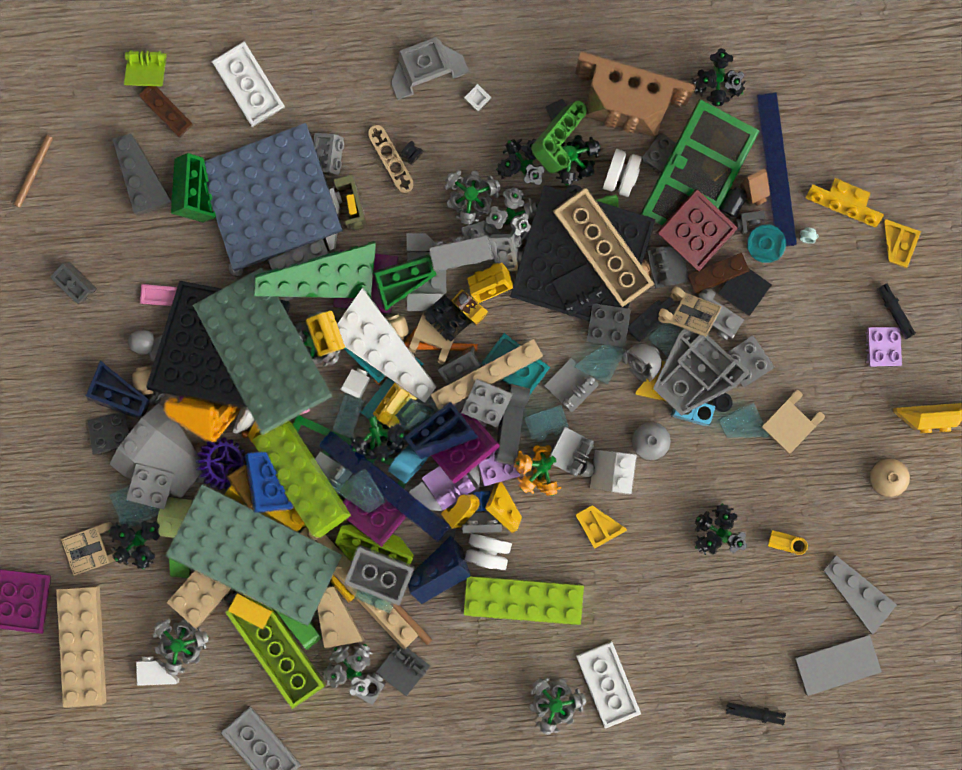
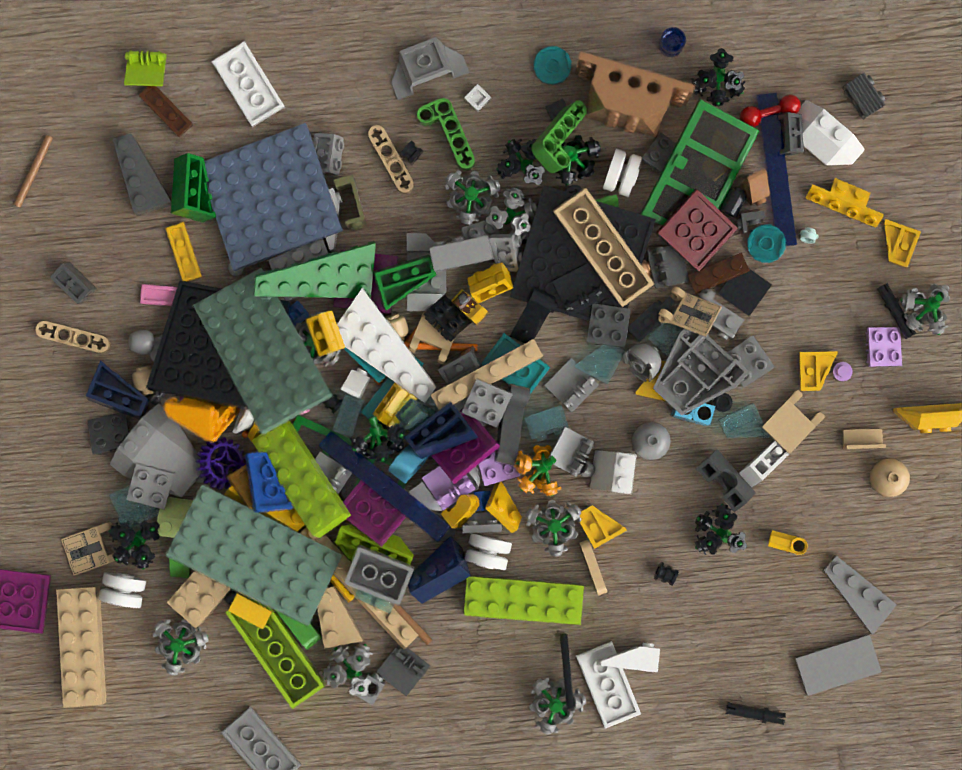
white slope [136,656,179,686] -> none
clear light blue wing [335,469,386,513] -> none
yellow tile [346,194,359,219] -> none
none -> tan beam [35,321,111,353]
none -> white wheel [98,572,147,608]
none -> yellow tile [165,222,202,282]
none -> blue tile [288,300,309,326]
none -> black bush [319,389,344,414]
none -> bright green beam [417,98,475,171]
none -> black door [510,288,558,343]
none -> light grey plant [525,499,582,556]
none -> teal tile [534,46,572,85]
none -> black bar [560,633,575,711]
none -> tan beam [579,539,607,596]
none -> white slope [596,643,660,672]
none -> black bush [654,562,679,586]
none -> clear blue wheel [659,27,686,57]
none -> dark grey arch [696,449,756,512]
none -> white slope [739,440,789,488]
none -> red piece [740,94,801,127]
none -> dark grey hinge [777,112,804,156]
none -> white wedge [797,100,865,166]
none -> yellow wing [799,351,837,391]
none -> lavender plate [833,362,852,381]
none -> tan panel [842,429,886,449]
none -> dark grey brick [843,73,885,120]
none -> light grey plant [900,284,950,335]

